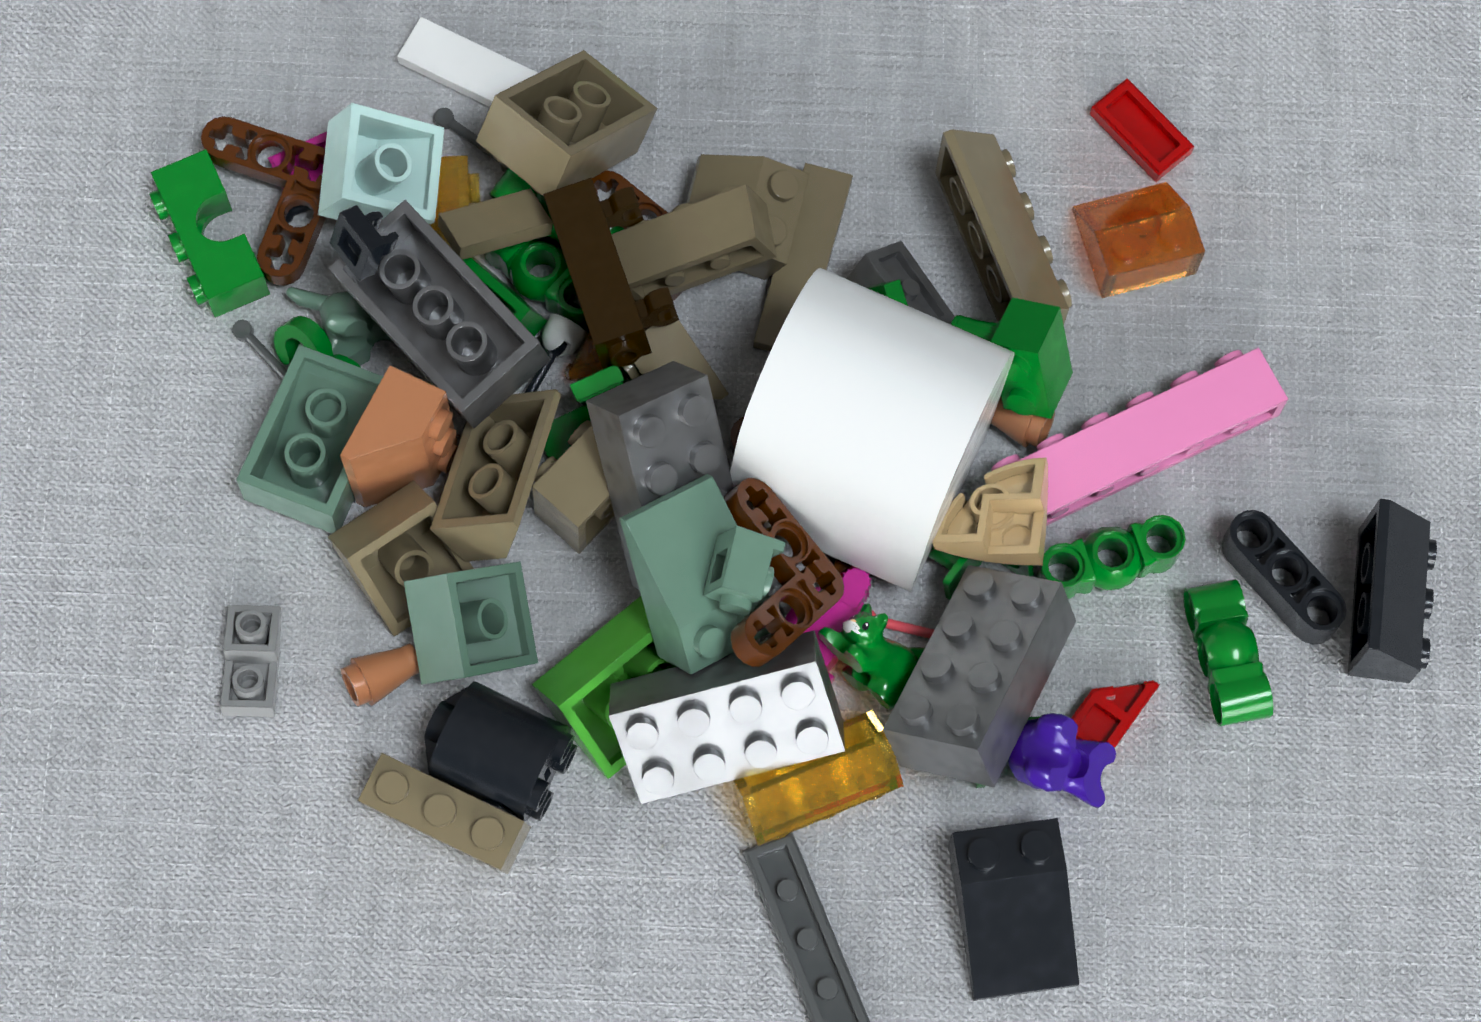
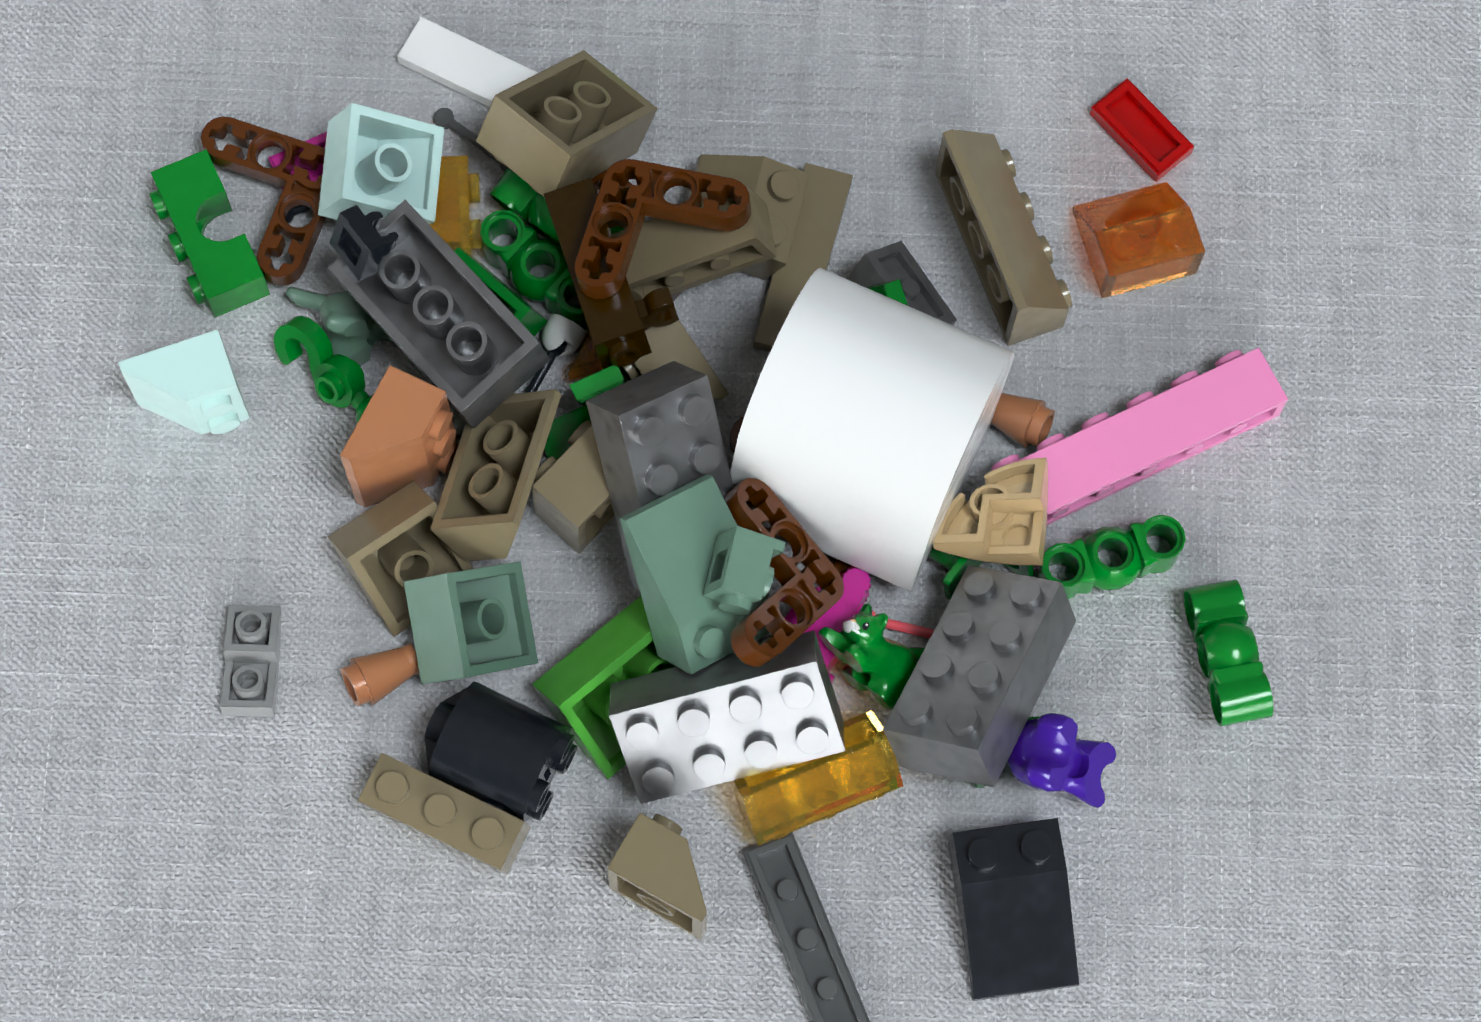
dark grey hinge [232,320,287,380] -> none
sand green slope [236,345,383,533] -> none
dark tan tile [438,188,553,260] -> none
green brick [951,297,1073,419] -> none
red tile [1072,680,1160,748] -> none
black beam [1222,510,1347,645] -> none
black slope [1348,499,1437,683] -> none
none -> light aqua slope [118,330,250,435]
none -> reddish brown beam [574,159,751,299]
none -> dark tan slope [607,813,707,940]

